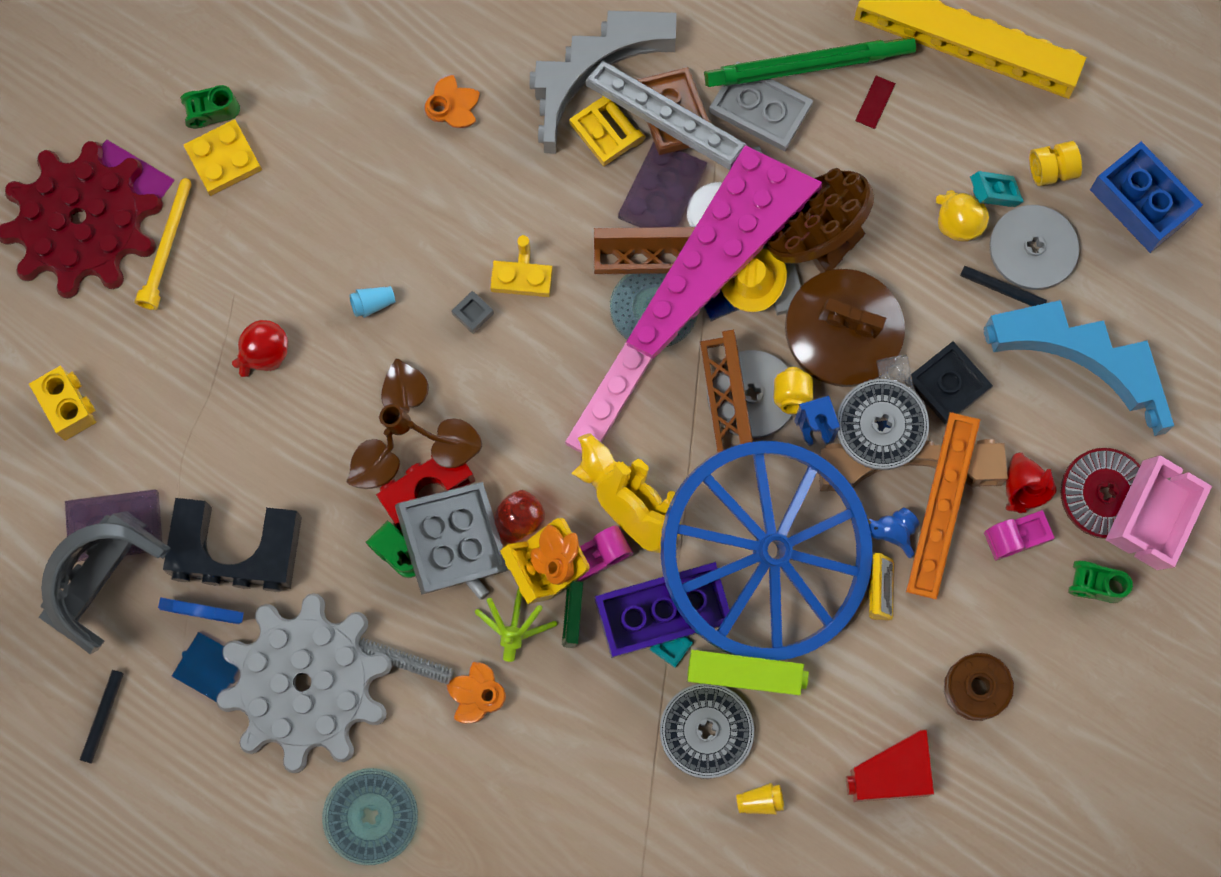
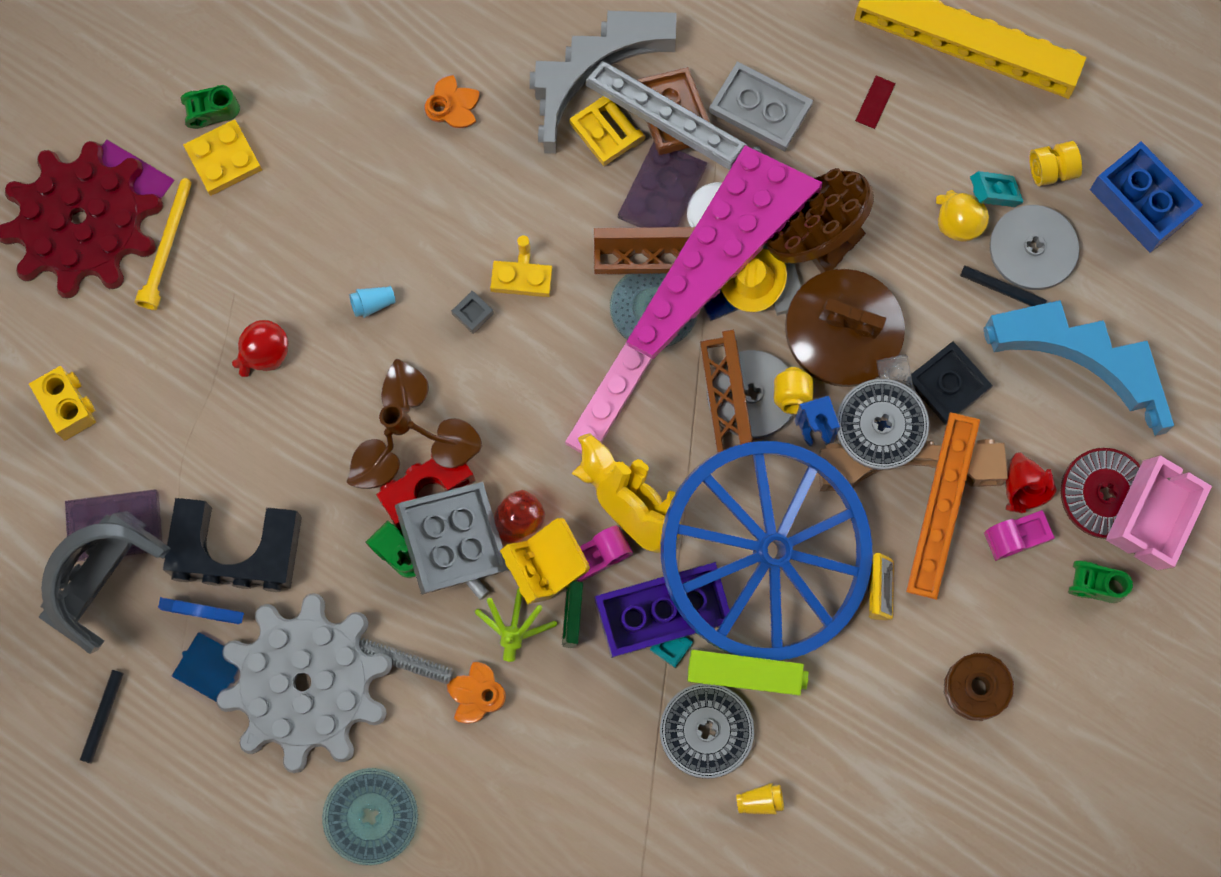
orange plate [530,524,579,585] -> none
green piece [704,37,916,87] -> none
red slope [846,730,934,802] -> none
blue animal [868,508,920,558] -> none

